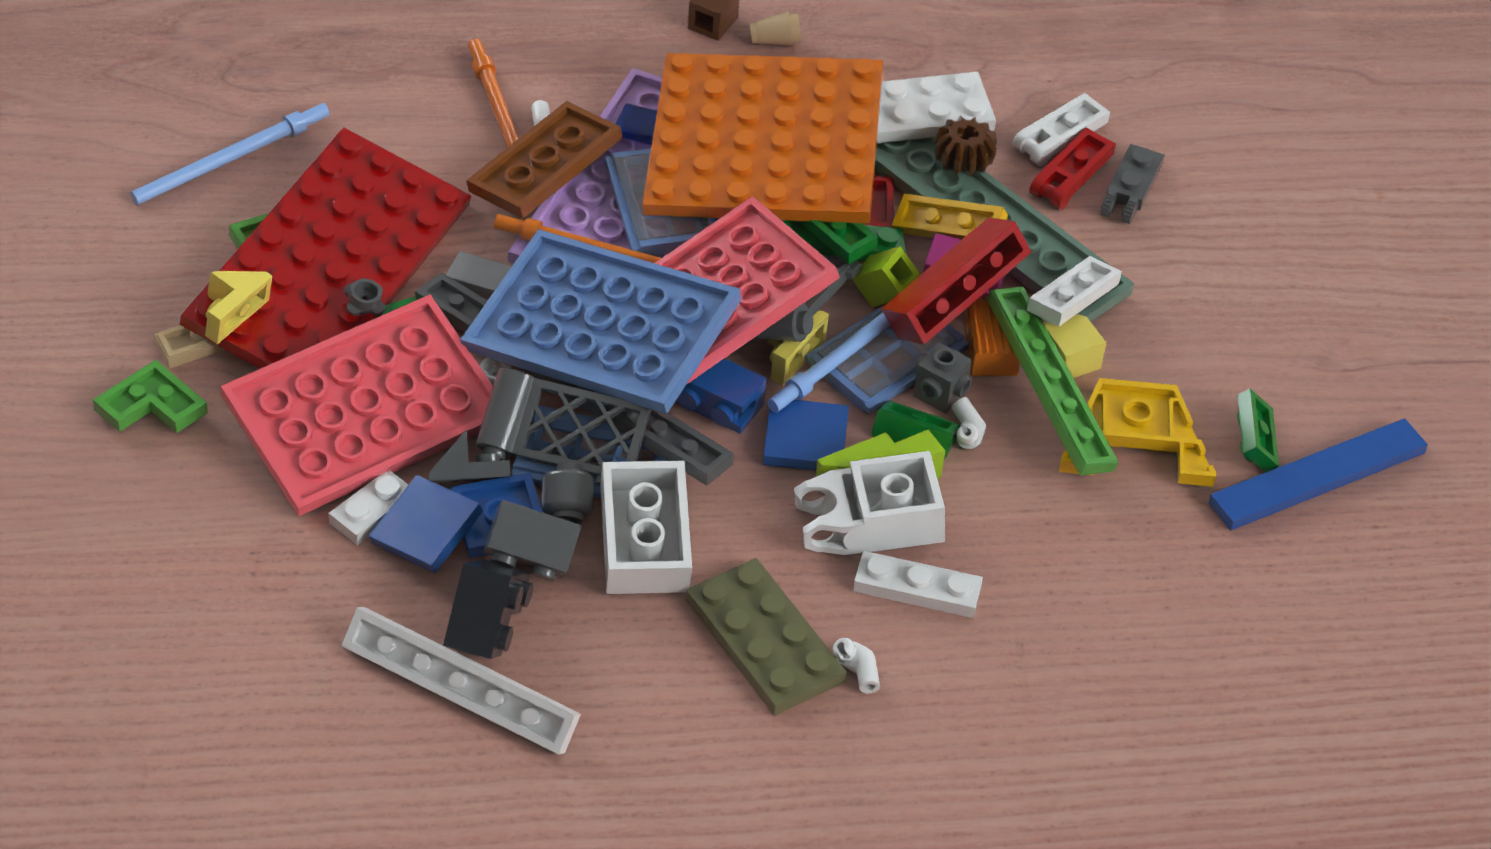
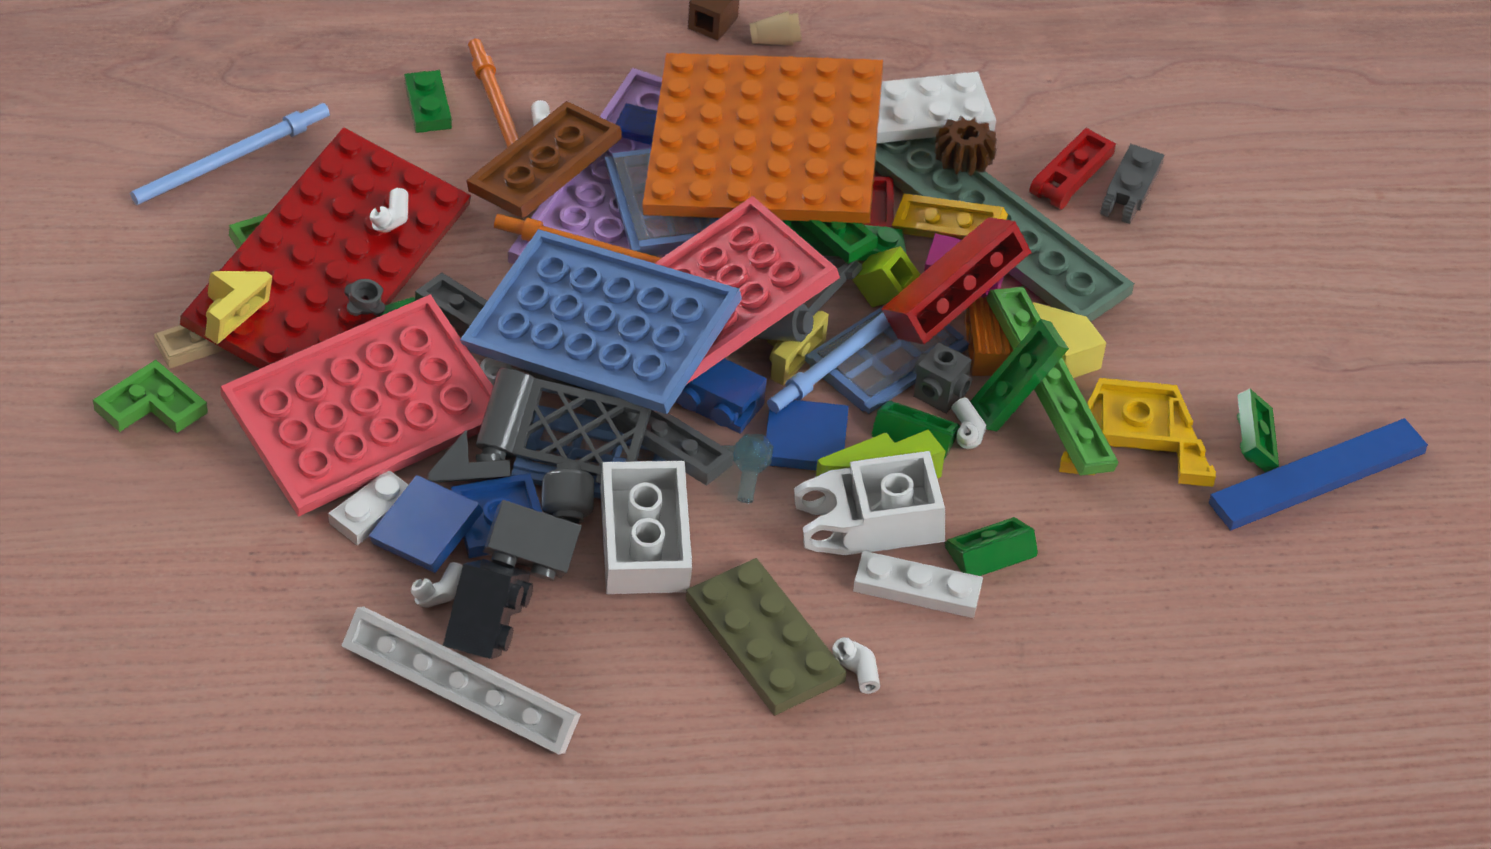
light grey tile [446,251,512,298] -> none
white plate [1012,93,1110,167] -> none
white plate [1027,256,1122,326] -> none
none -> white arm [370,188,409,233]
none -> green plate [404,70,452,133]
none -> white arm [411,562,463,608]
none -> clear light blue piece [721,434,774,503]
none -> green slope [944,517,1038,576]
none -> green plate [970,319,1069,432]

